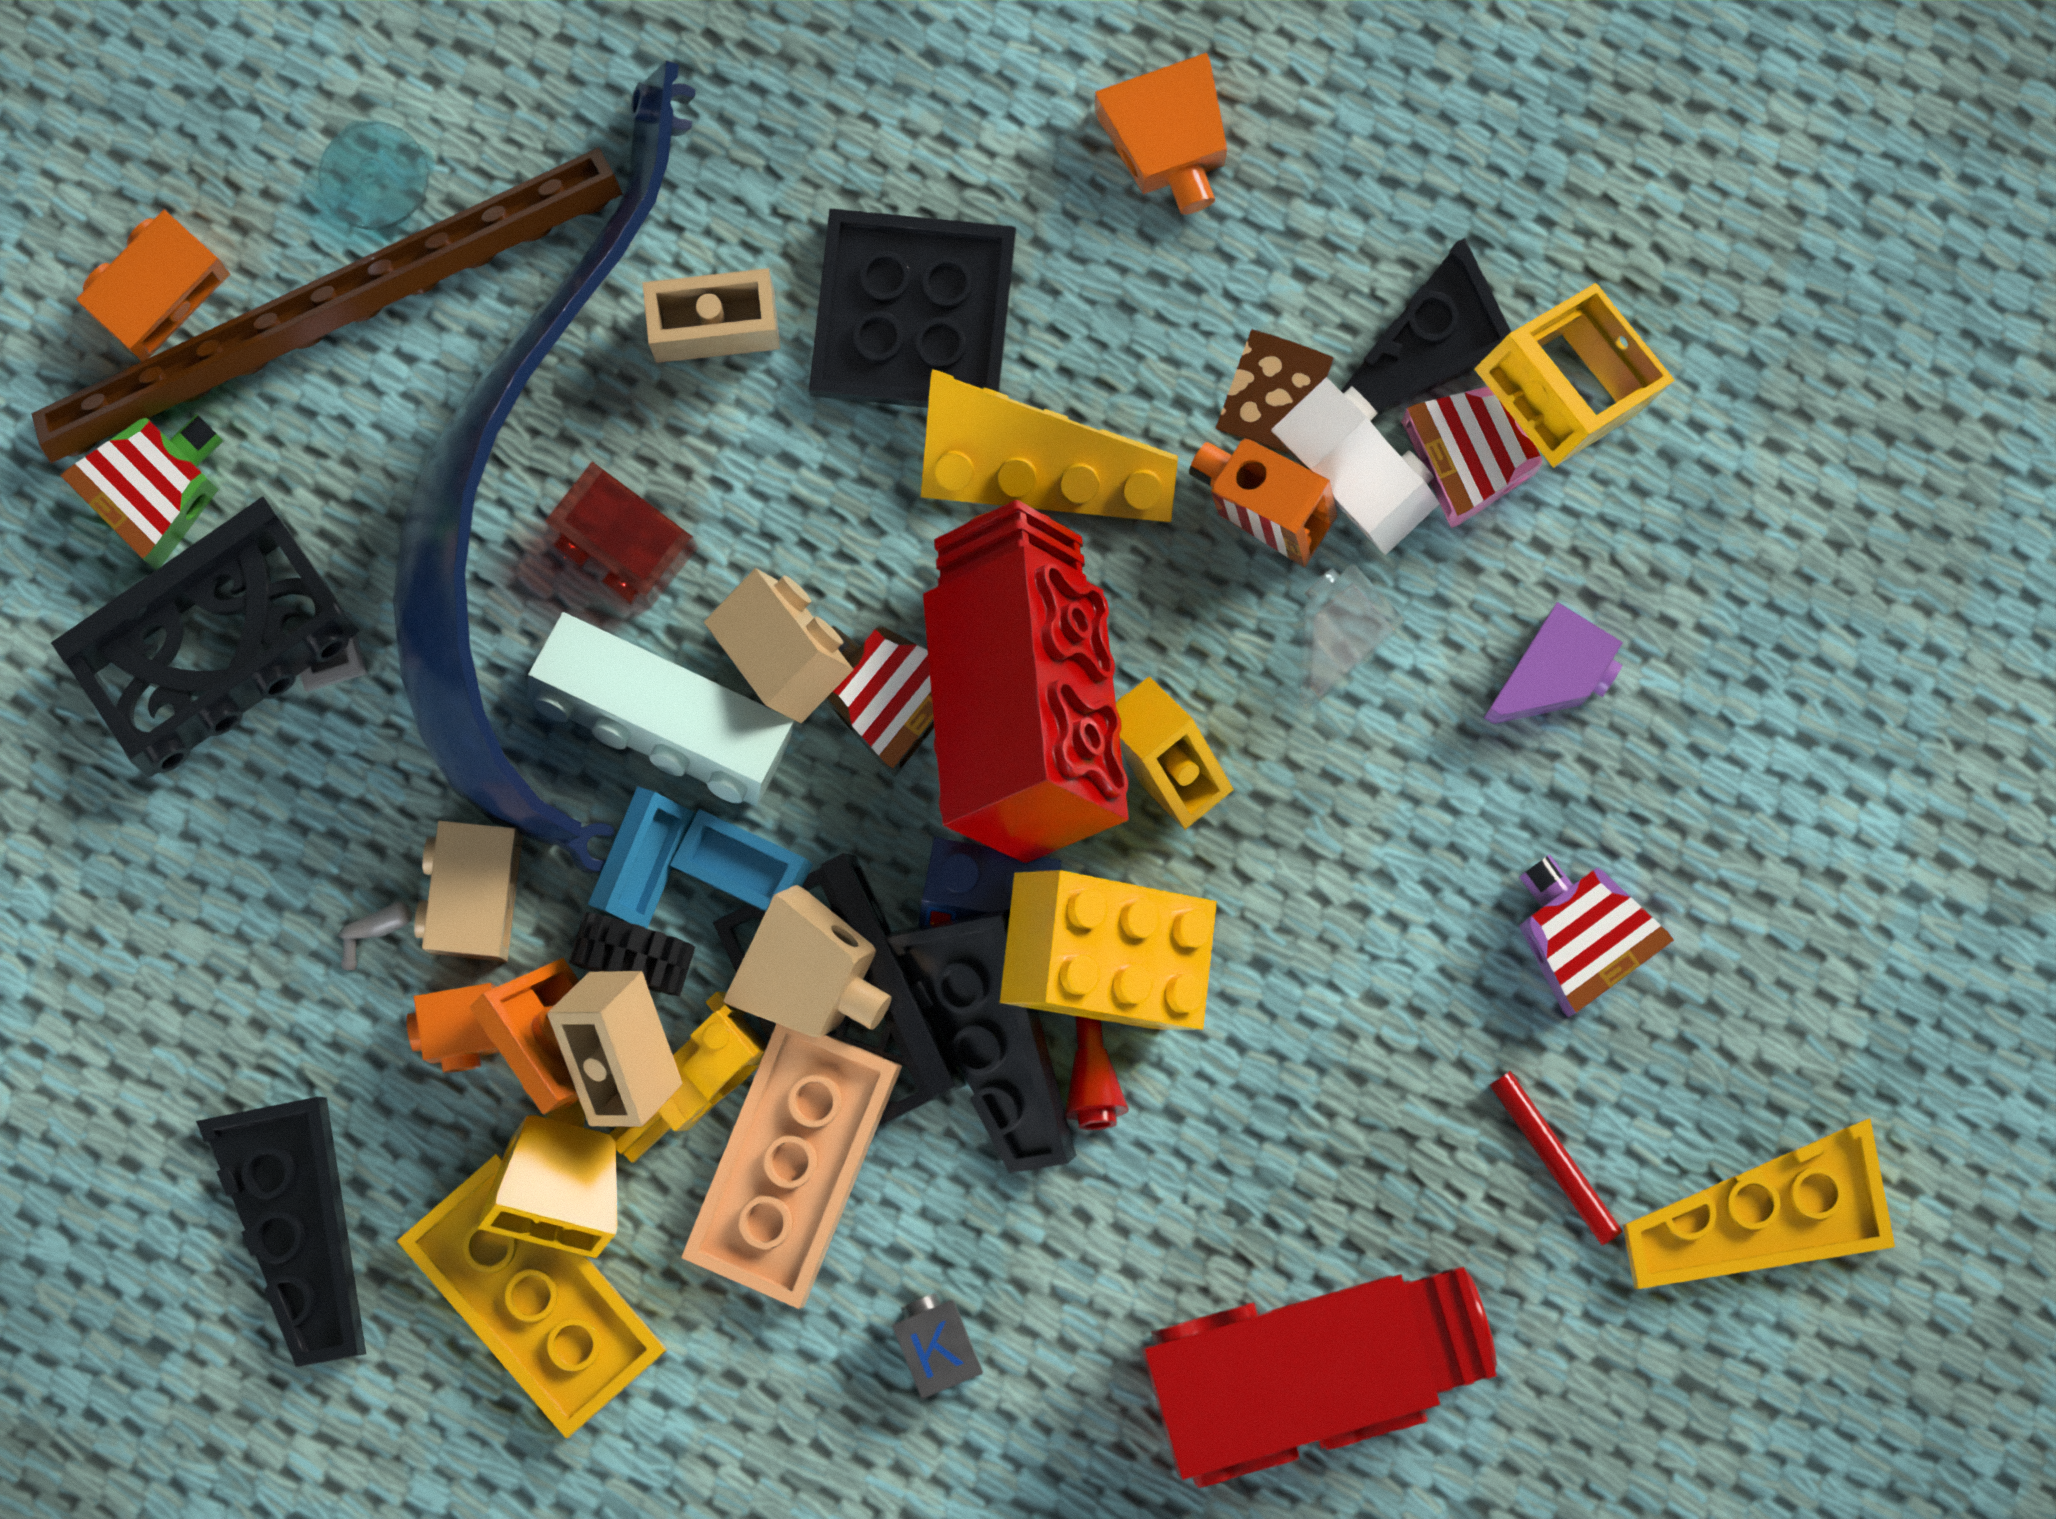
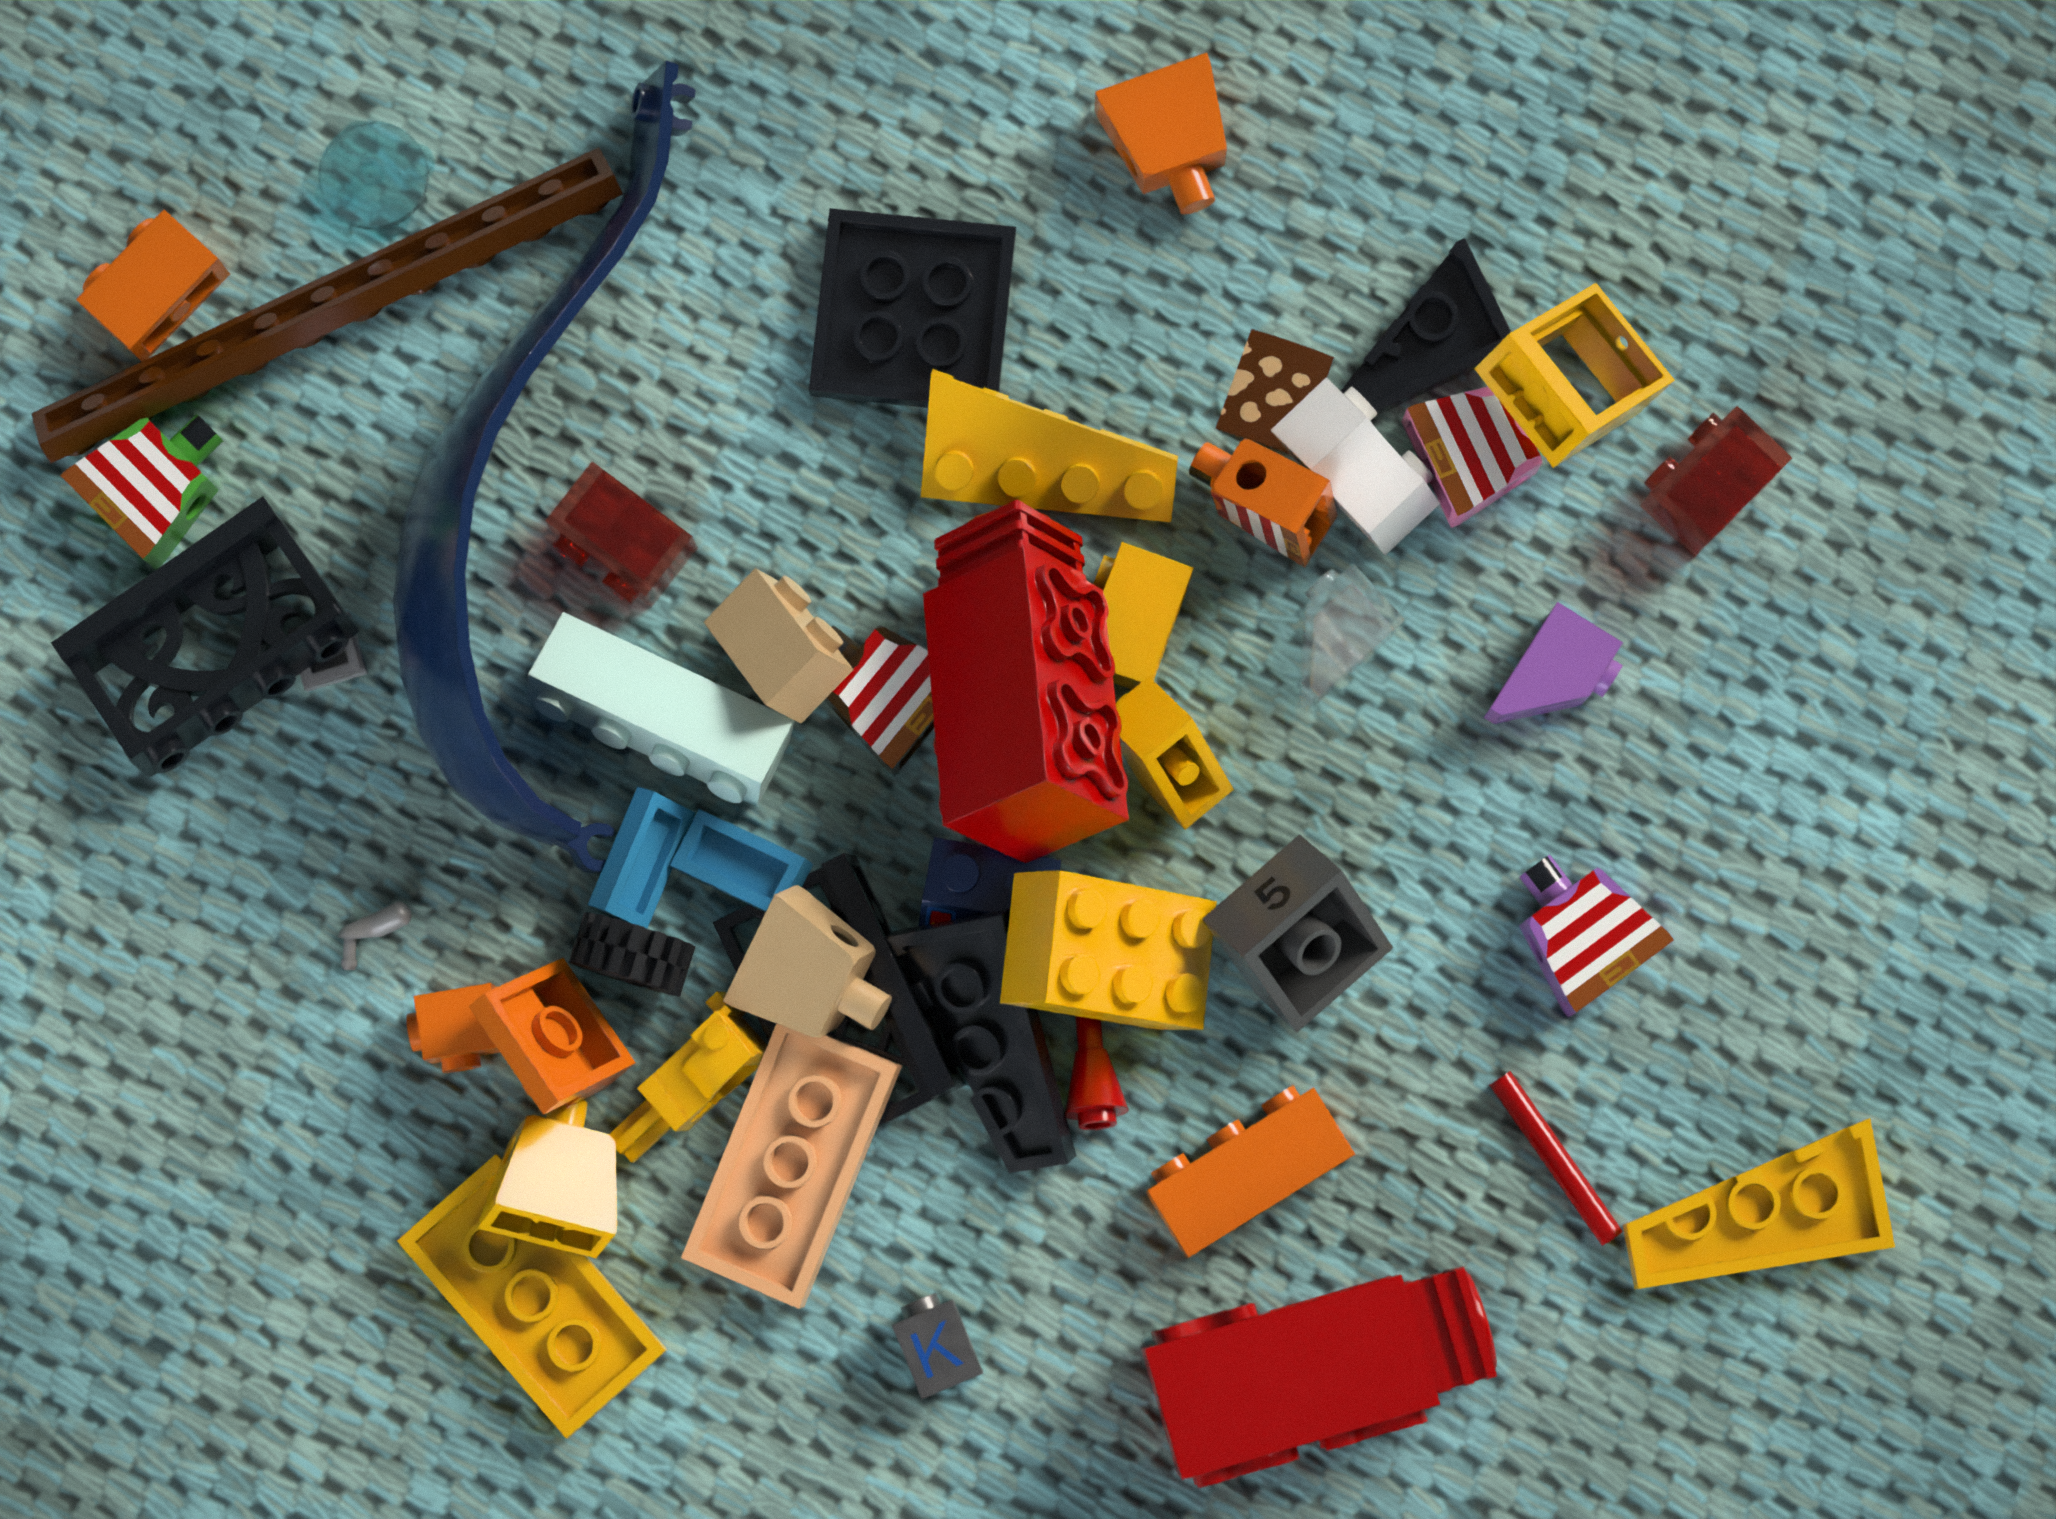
black wing [196,1097,366,1367] -> none
tan brick [414,821,523,962] -> none
tan brick [547,971,683,1127] -> none
tan brick [642,268,780,363] -> none
none -> yellow brick [1094,542,1194,690]
none -> orange brick [1146,1085,1355,1259]
none -> dark grey brick [1202,834,1393,1033]
none -> clear red brick [1640,406,1792,558]

